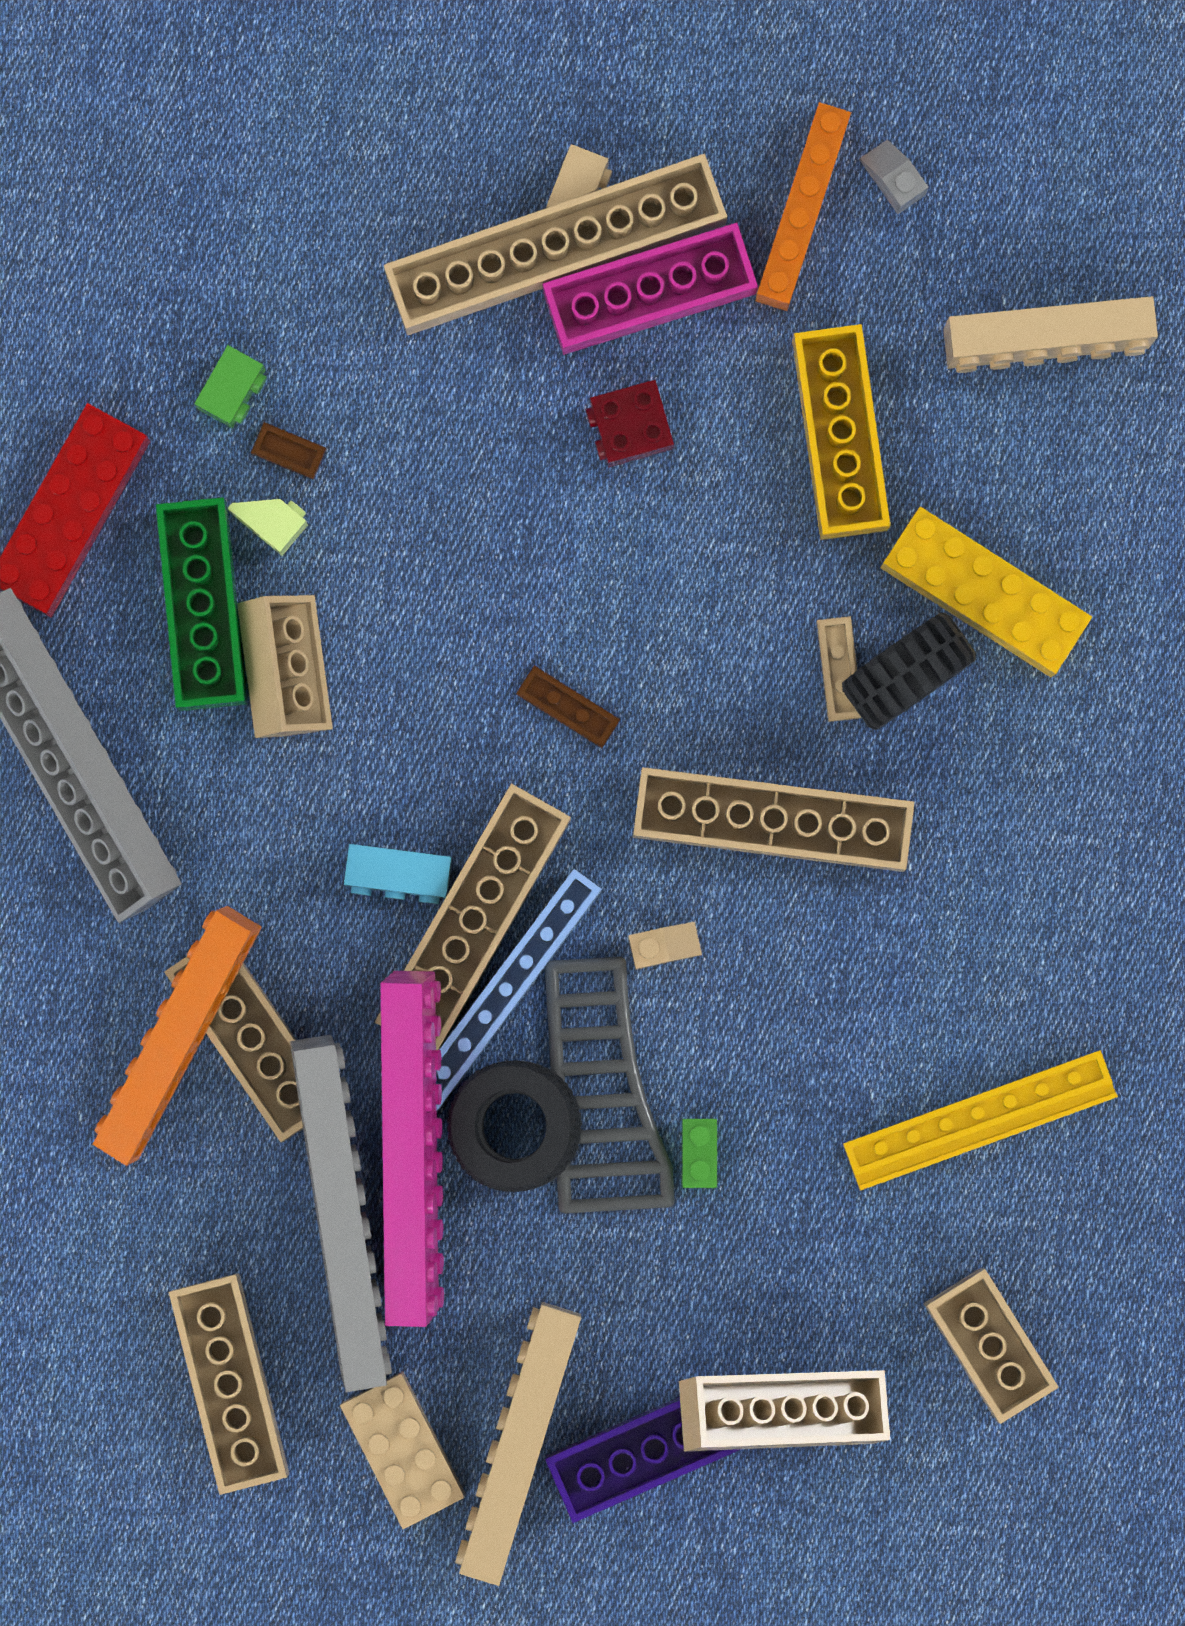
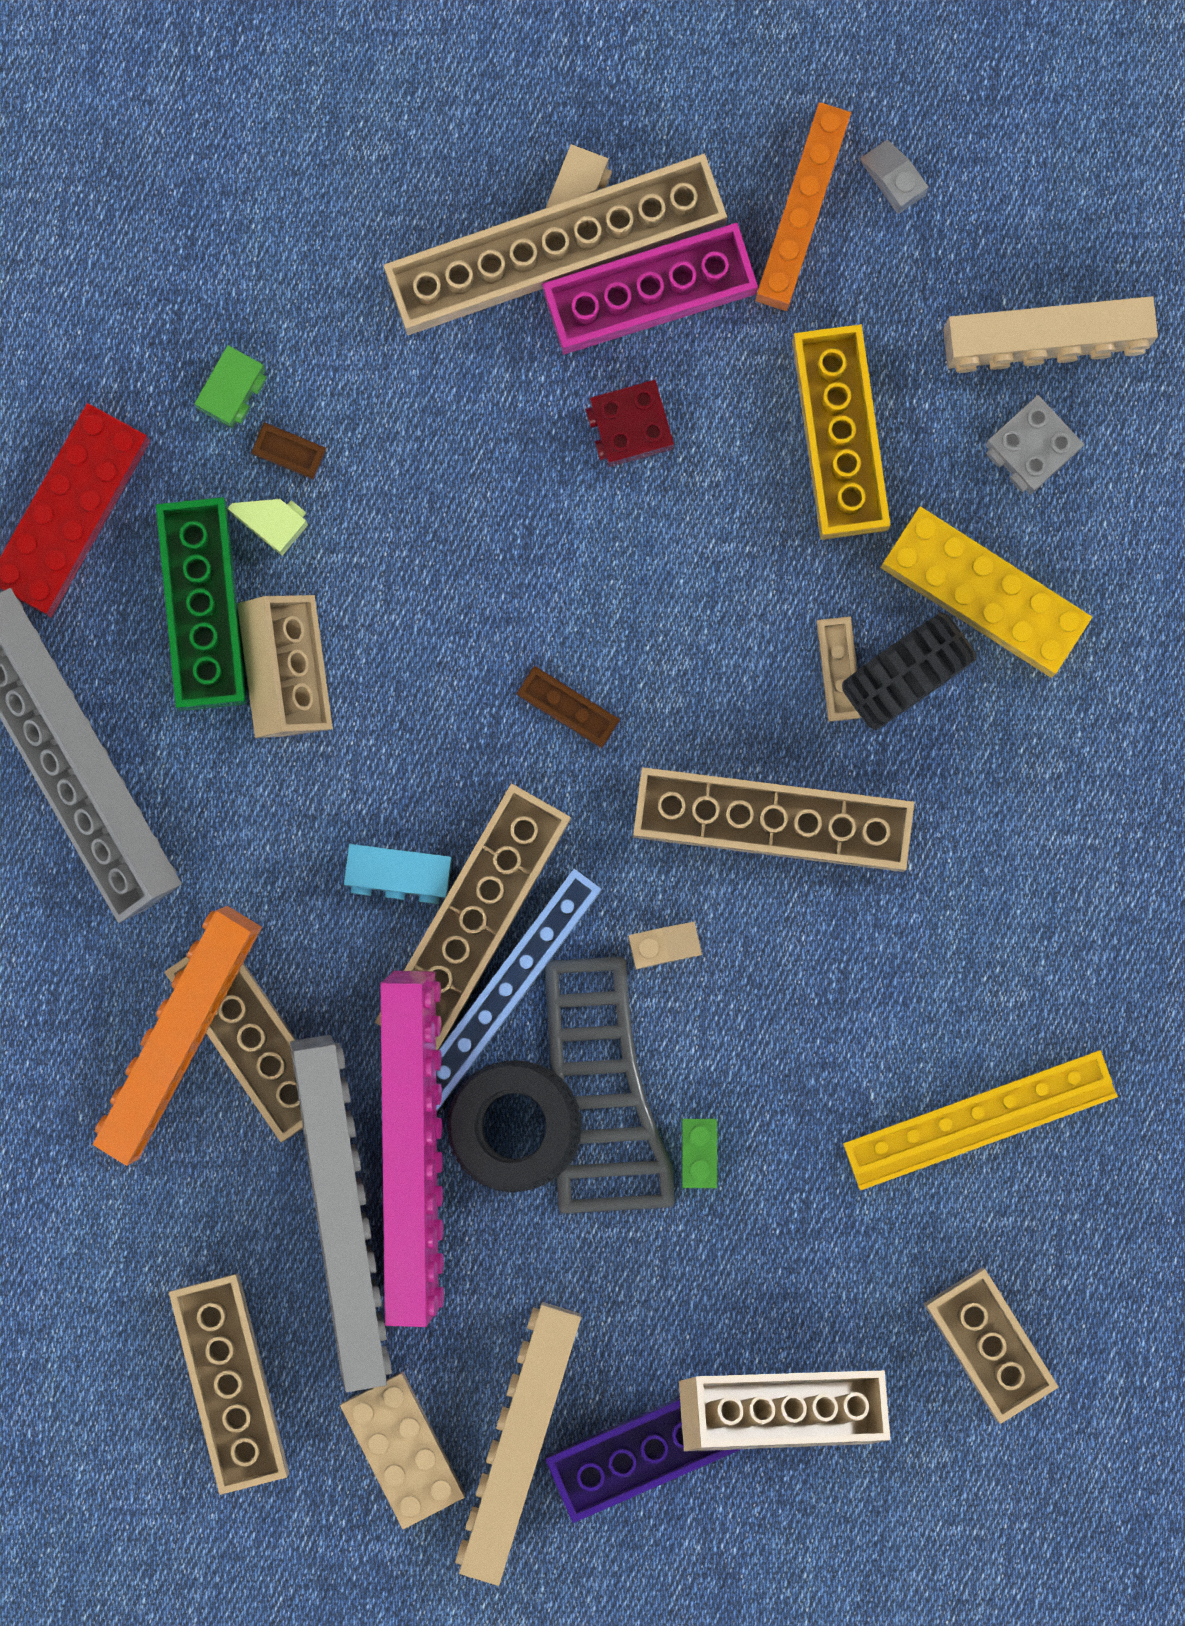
none -> light grey brick [985,395,1084,495]

